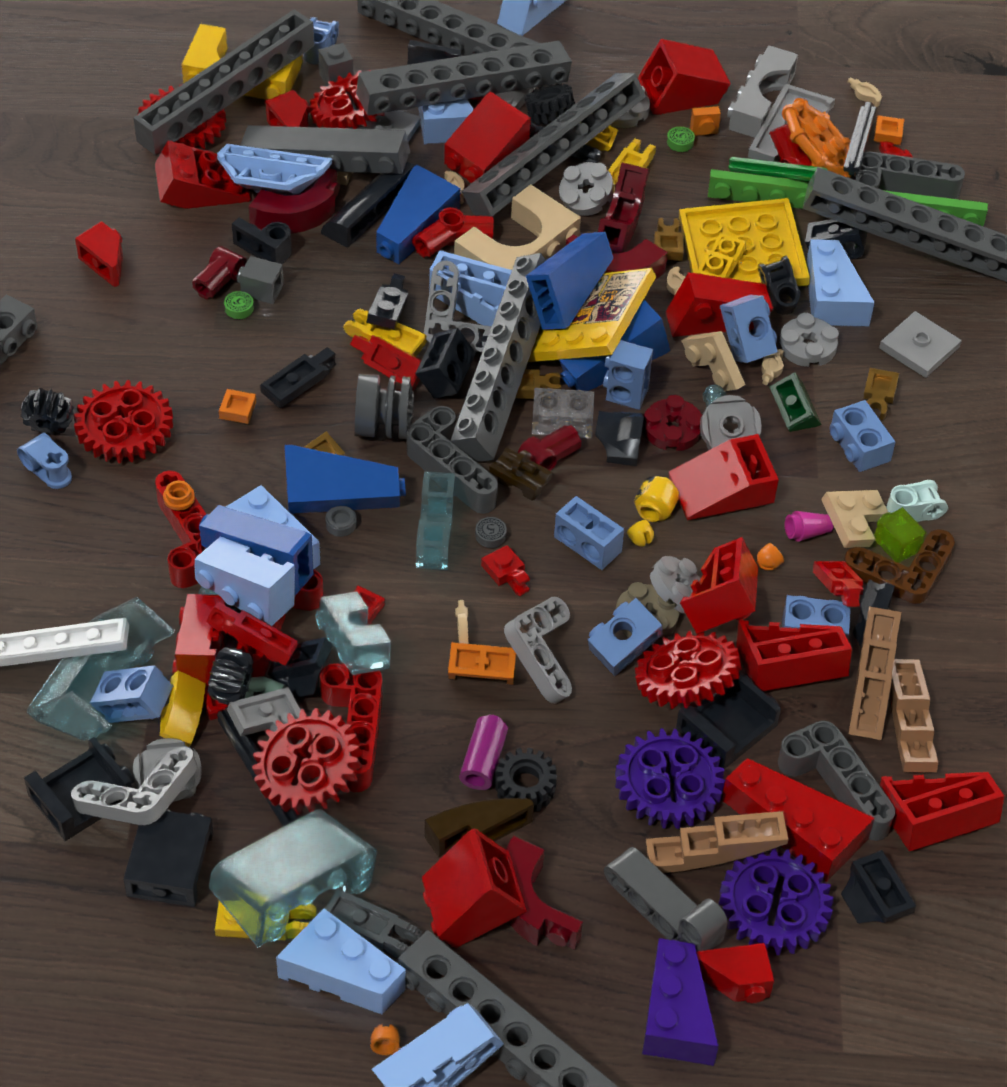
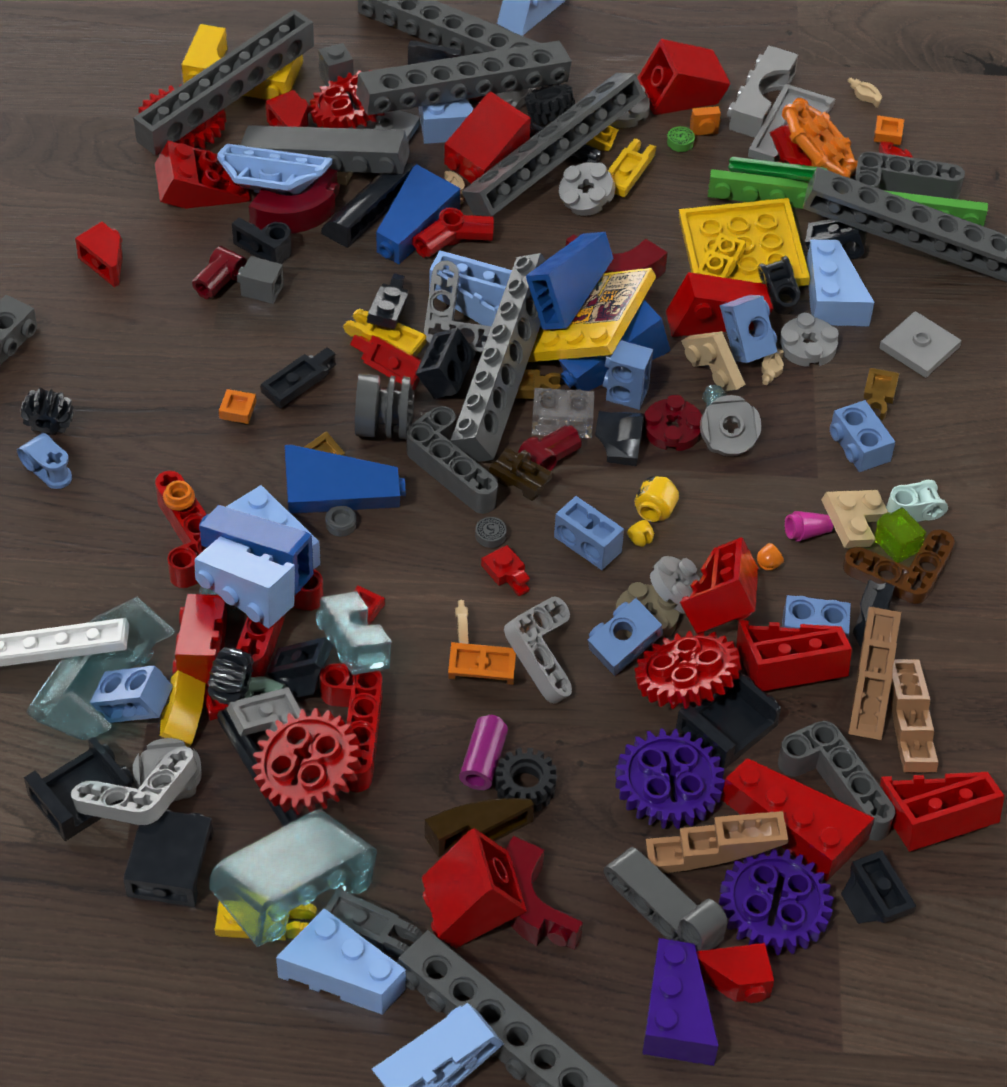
red gear [74,380,174,463] -> none
red hinge [206,602,299,666] -> none
bright green tile [224,291,254,319] -> none
medium blue piece [304,17,339,64] -> none
orange hinge [370,1024,400,1055] -> none
clear light blue arch [416,471,455,570] -> none
tan arch [454,185,581,270] -> none
dark red arch [598,162,650,253] -> none
pearl gold plate [654,218,683,260] -> none
tan piece [667,267,685,296] -> none
slope [668,434,779,520] -> none
dark green slope [769,372,822,432] -> none
red hinge [813,561,863,607] -> none
axle [843,102,876,176] -> none

